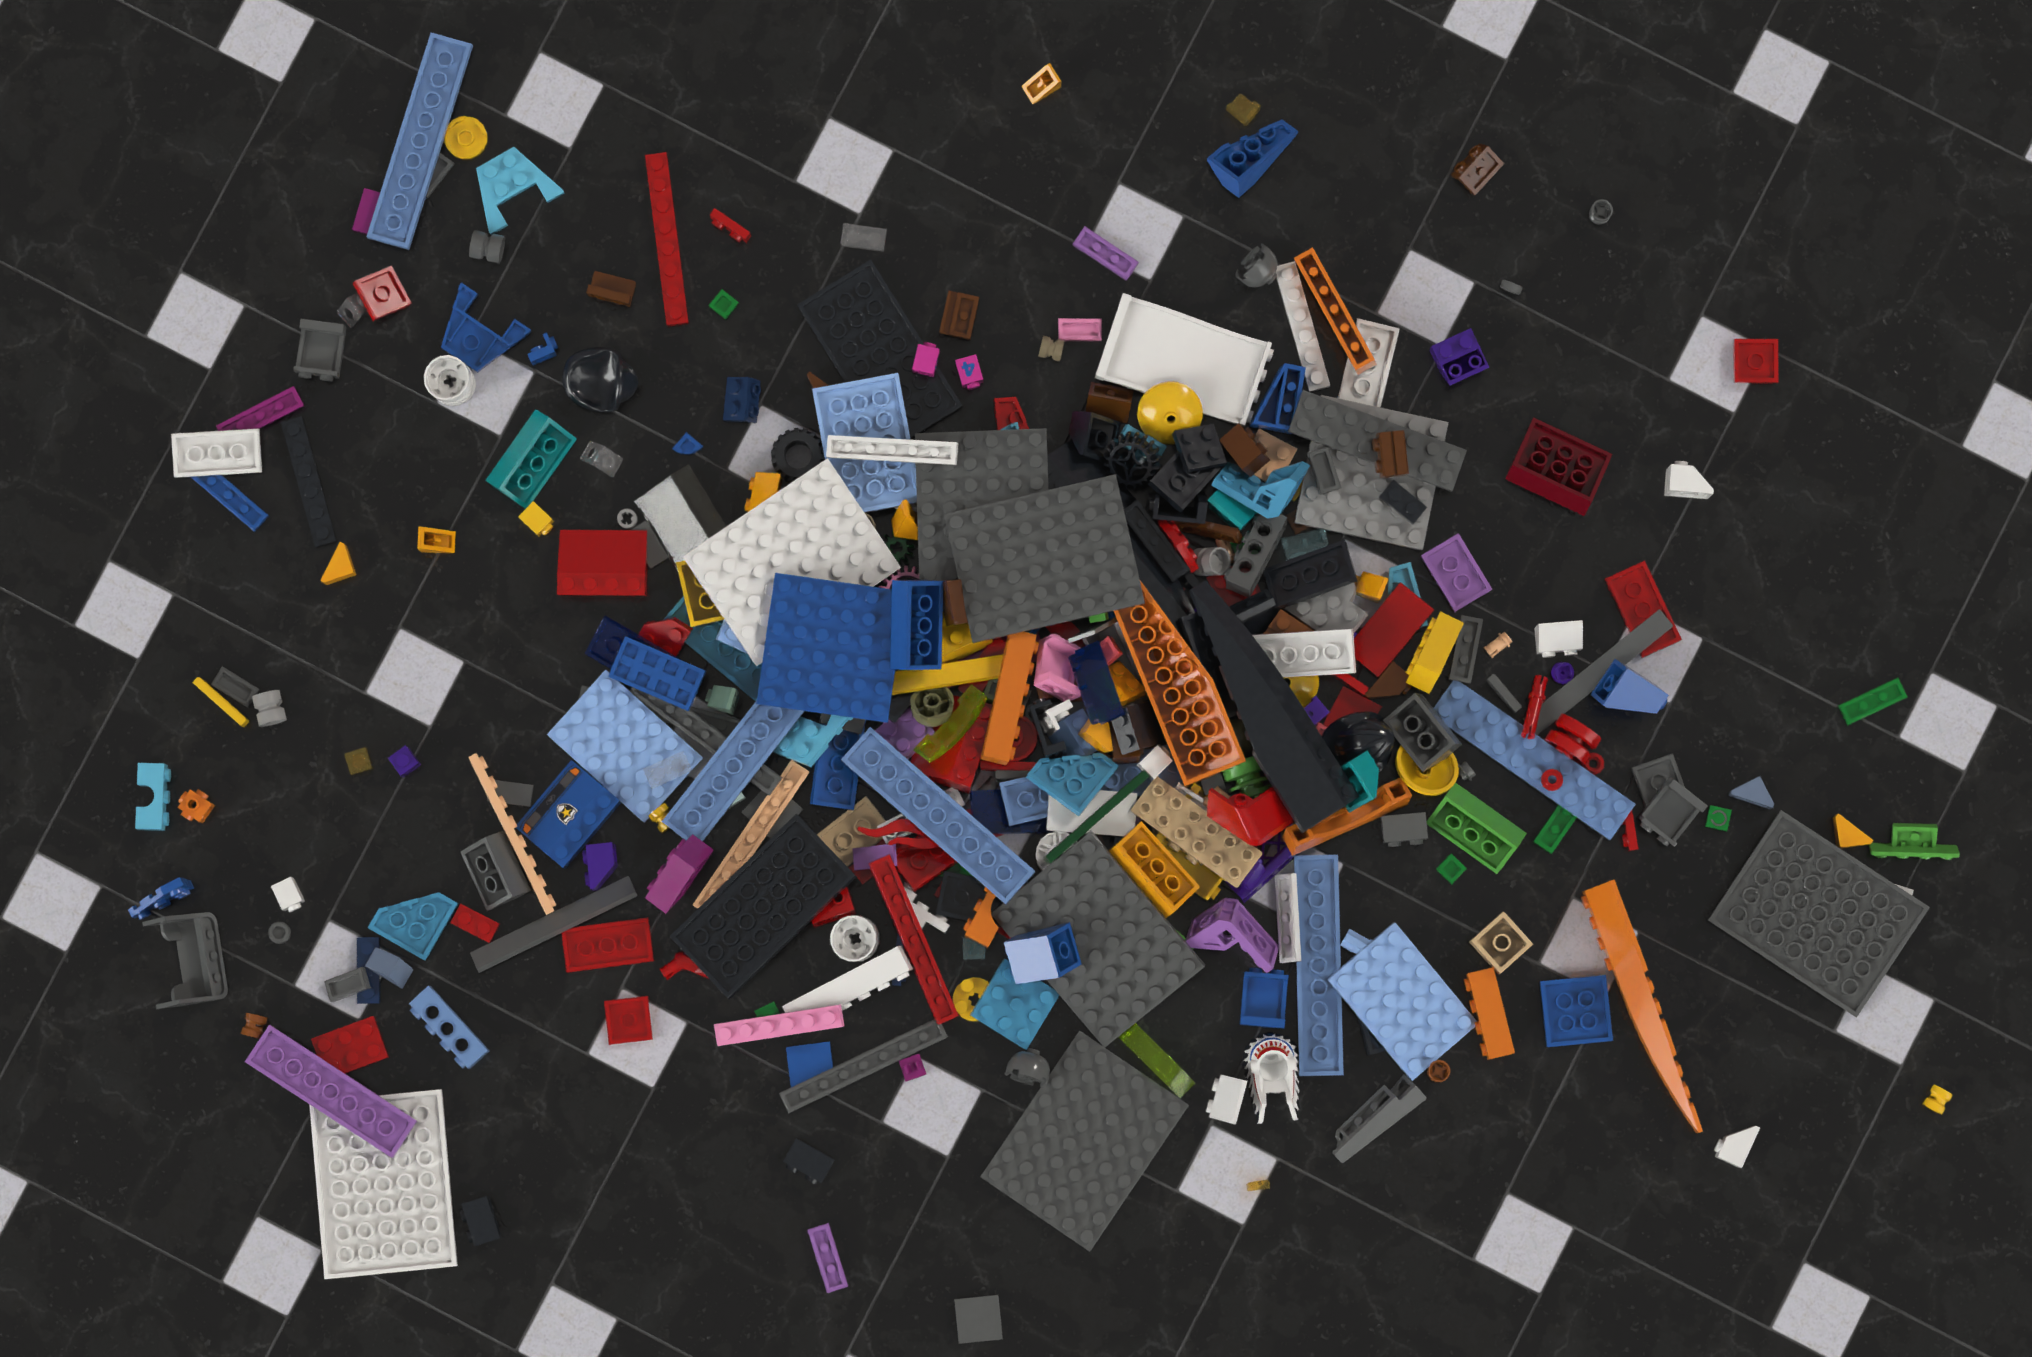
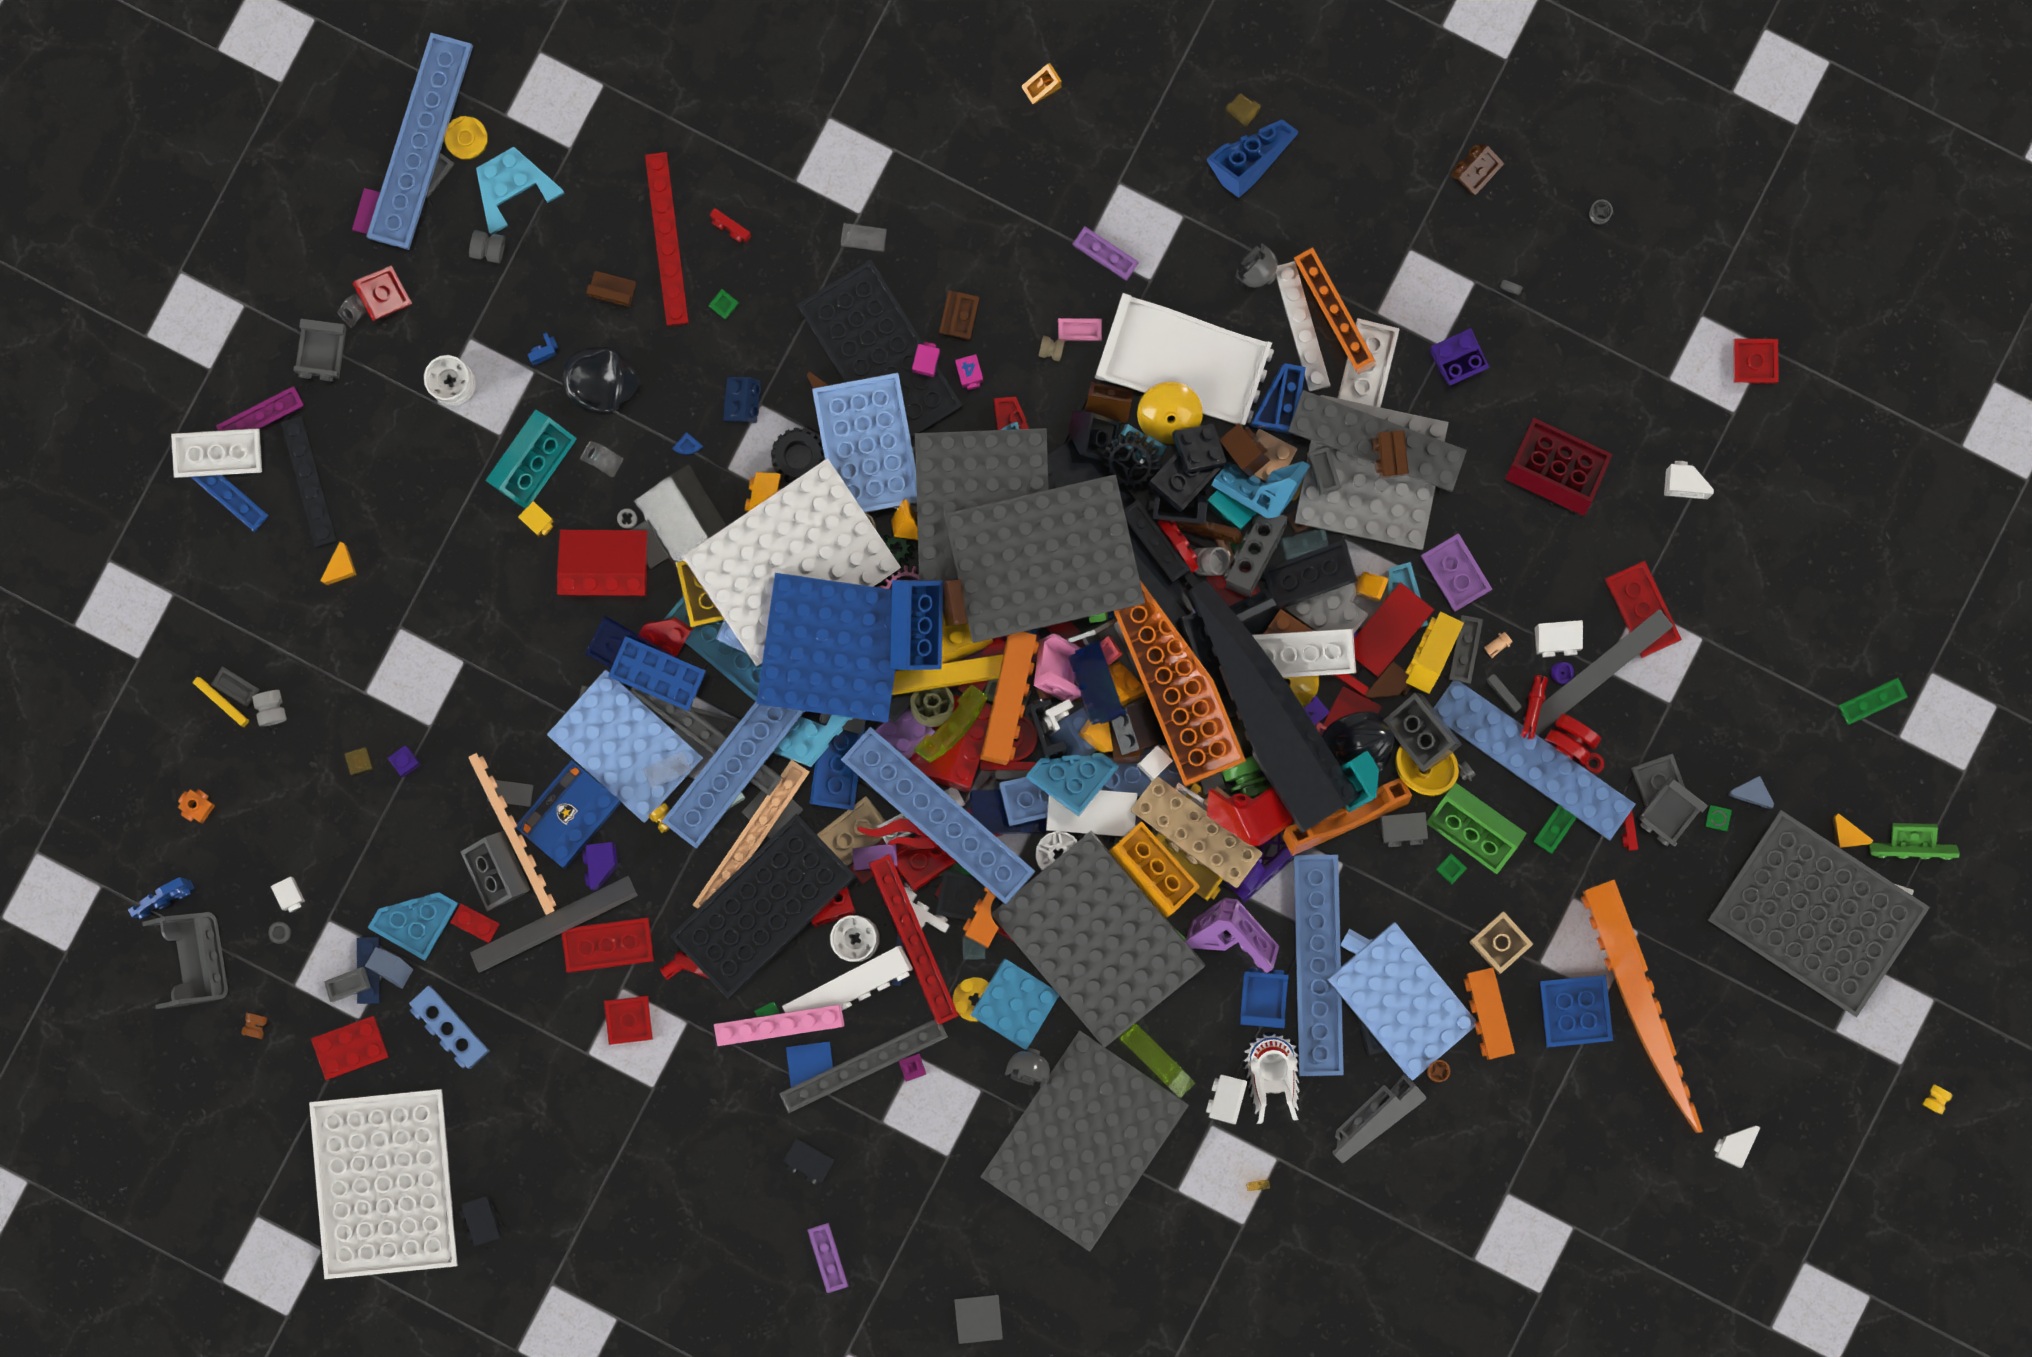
medium azure arch [135,763,171,831] -> none
medium lavender plate [245,1025,417,1158] -> none
light orange slope [417,527,456,553] -> none
blue wing [441,283,531,373] -> none
magenta brick [645,834,713,914] -> none
sand green slope [705,685,740,715] -> none
white plate [826,435,958,465] -> none
slope [1004,922,1082,984] -> none
dark green tile [1043,771,1150,865] -> none
white tile [1275,873,1301,963] -> none
black plate [1379,480,1427,525] -> none
red plate [1541,769,1563,791] -> none
slope [1591,659,1669,714] -> none

